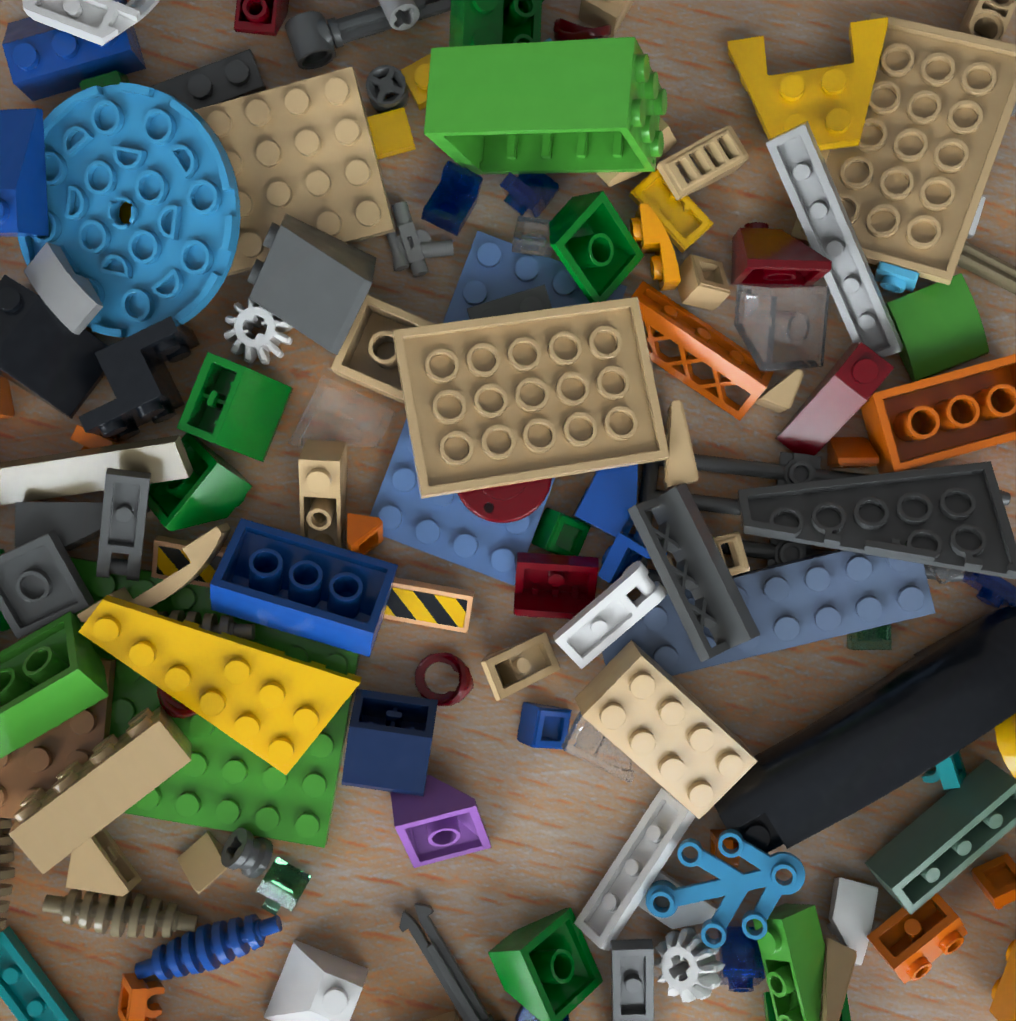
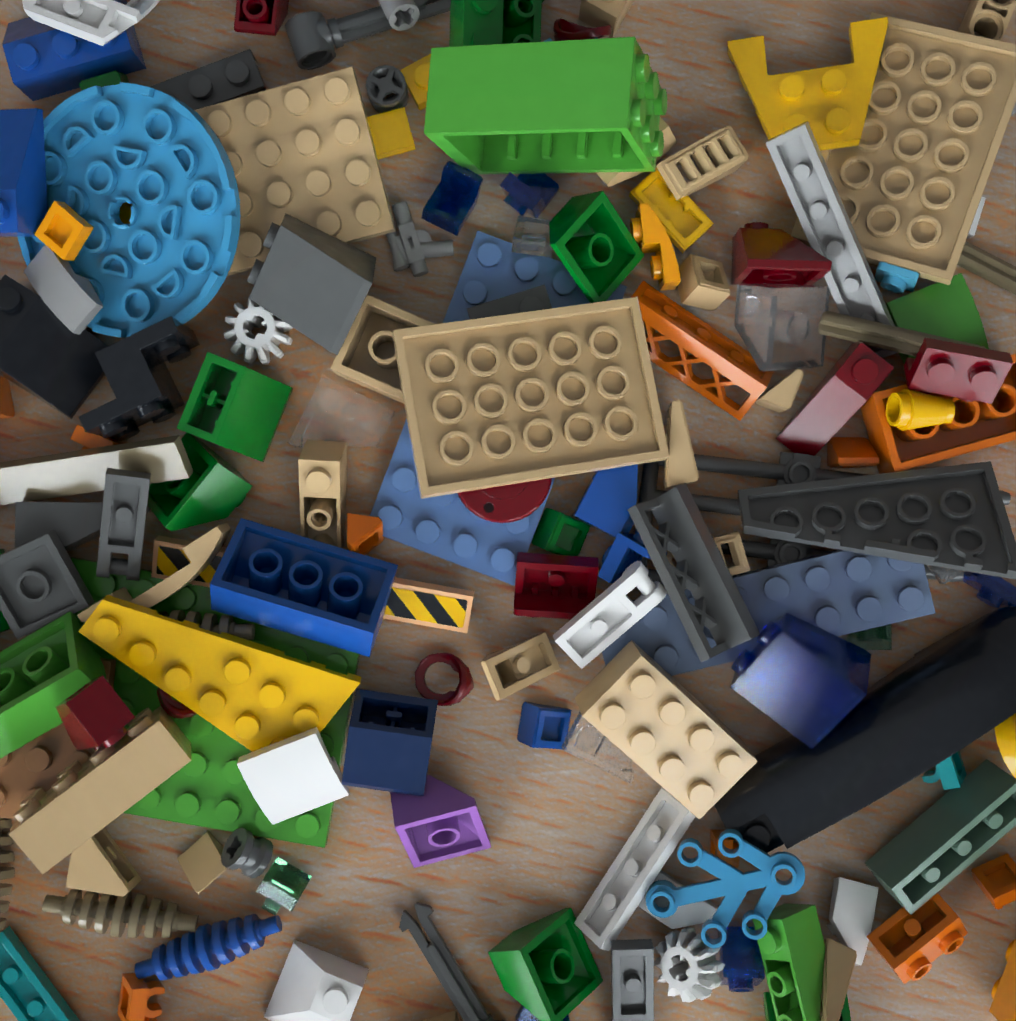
none -> light orange plate [34,201,94,261]
none -> dark red slope [56,675,135,751]
none -> white slope [237,727,349,824]
none -> clear blue slope [730,613,871,749]
none -> dark tan axle [818,311,986,356]
none -> yellow cone [886,389,955,431]
none -> dark red bracket [904,338,1013,404]

